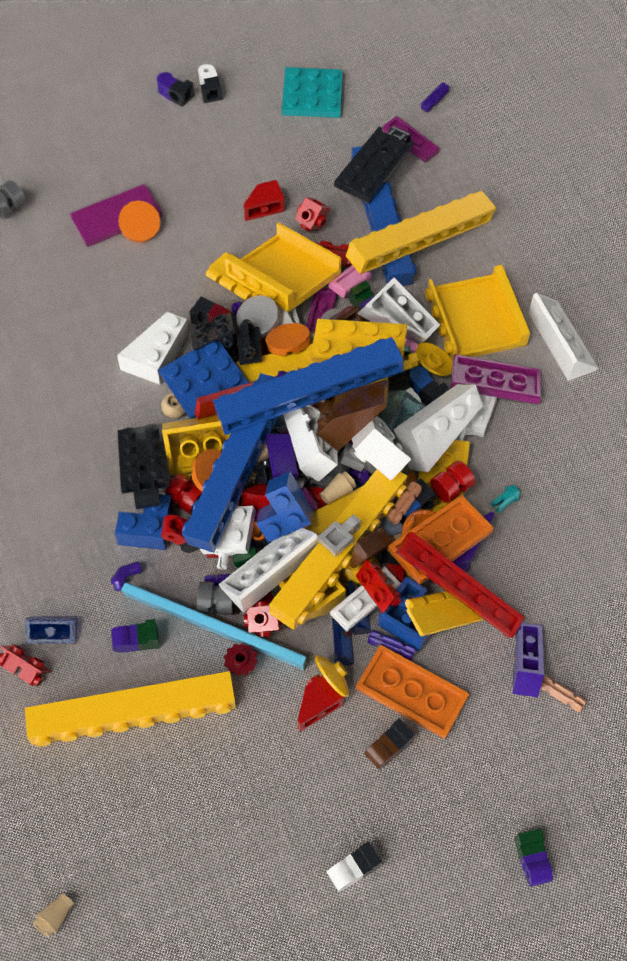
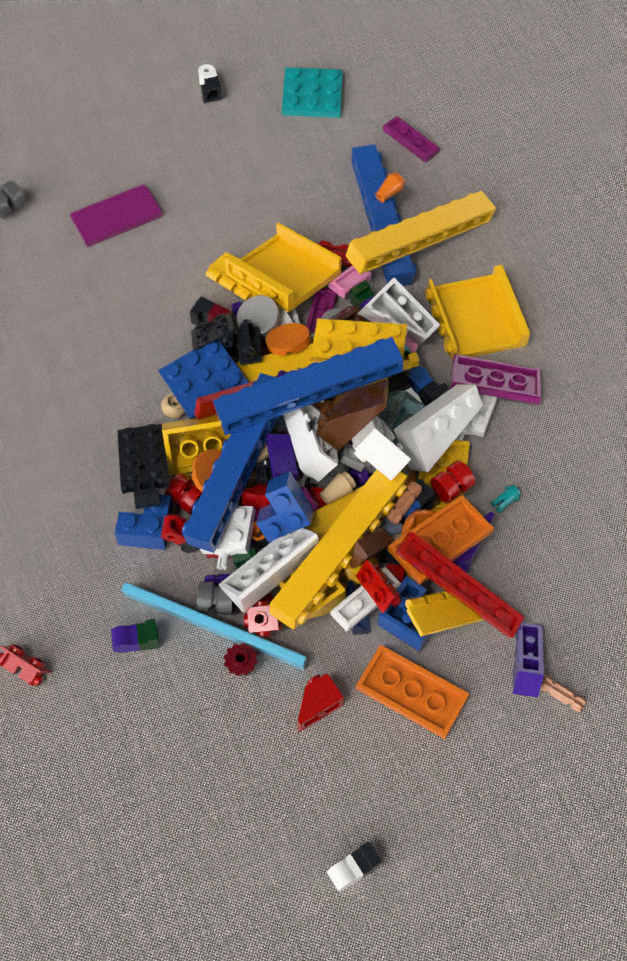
clear blue slope [25,616,78,644] -> none
yellow brick [25,671,236,747] -> none
tan cone [33,893,74,938] -> none
dark purple arm [111,561,142,591] -> none
white wedge [117,312,189,385] -> none
orange tile [118,200,160,243] -> none
leg [156,72,194,107] -> none
red slope [243,180,285,221] -> none
red brick [294,197,331,232] -> none
yellow dish [315,654,349,697] -> none
light grey plate [318,514,361,557] -> none
clear blue slope [332,617,354,665] -> none
black hinge [334,126,414,204] -> none
leg [364,718,415,770] -> none
dark purple axle [367,630,416,660] -> none
yellow dish [415,342,452,376] -> none
dark purple axle [421,82,449,112] -> none
leg [514,829,553,887] -> none
white slope [528,292,599,380] -> none
none -> orange cone [375,172,405,203]

